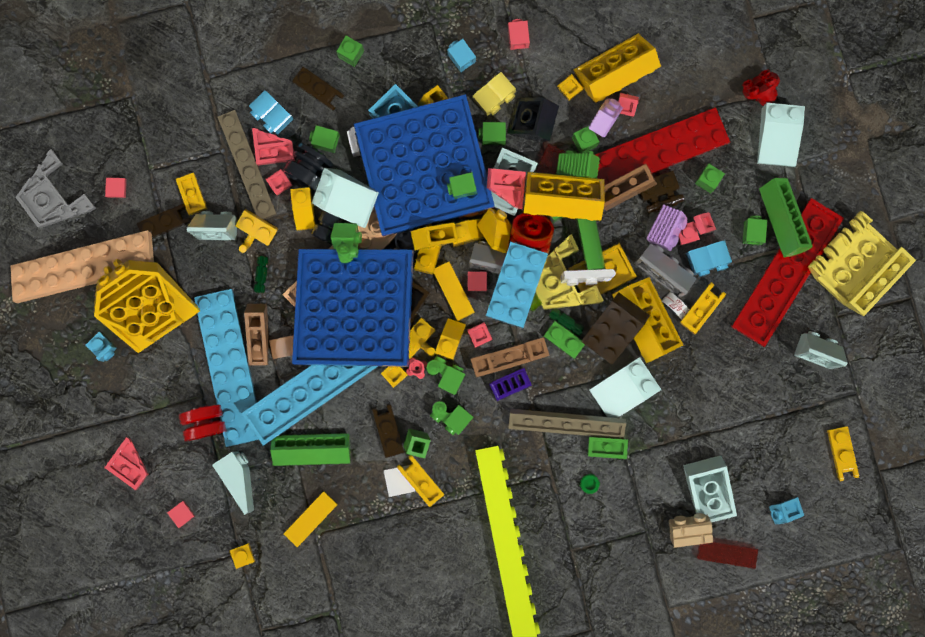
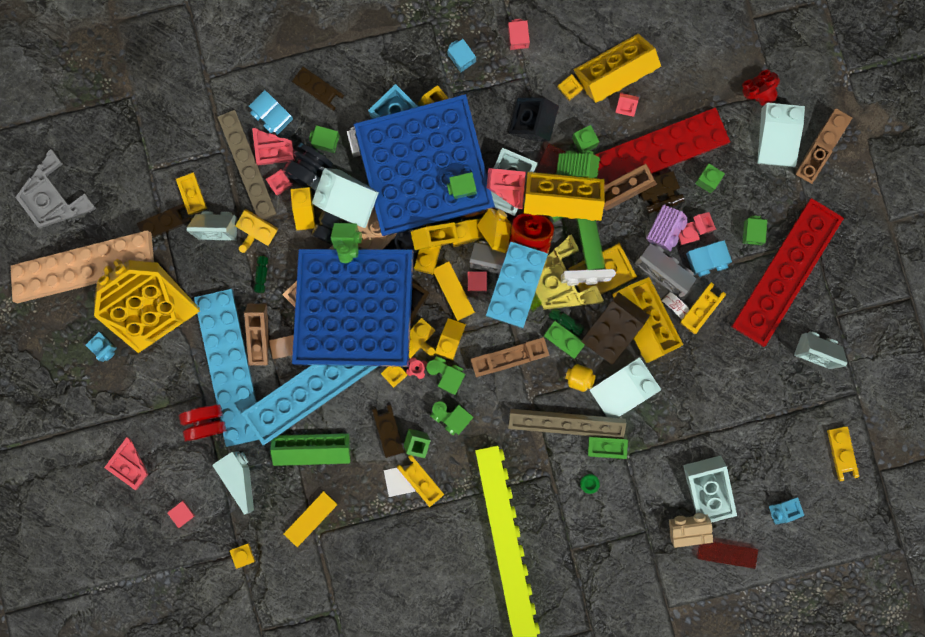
coral tile [105,178,127,198] -> none
bright green brick [336,36,364,67] -> none
coral tile [467,322,493,348] -> none
light yellow brick [472,72,516,116] -> none
bright green brick [479,122,506,145] -> none
dark purple slope [489,368,532,401] -> none
lavender brick [589,99,623,137] -> none
bright green brick [759,178,813,257] -> none
light yellow slope [808,211,916,316] -> none
none -> yellow head [565,364,595,392]
none -> medium nougat slope [795,108,852,184]

